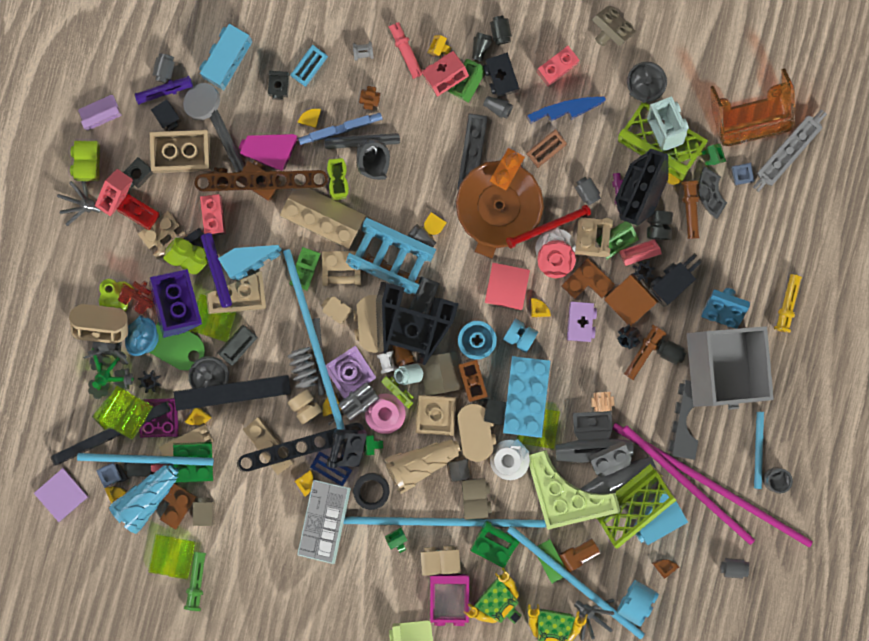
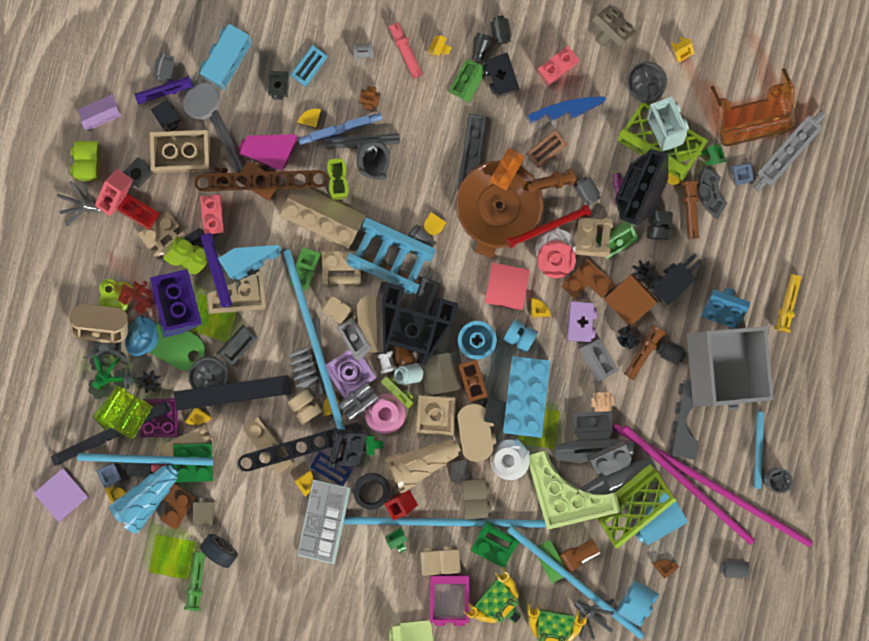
coral brick [421,51,469,97] -> none
dark grey cone [483,96,513,119] -> none
coral tile [619,239,662,266] -> none
none -> black wheel [200,534,238,568]
none -> light grey slope [337,317,371,361]
none -> red brick [384,489,418,520]
none -> dark orange pin [522,168,577,194]
none -> light grey slope [579,338,618,382]
none -> yellow tile [671,36,695,63]

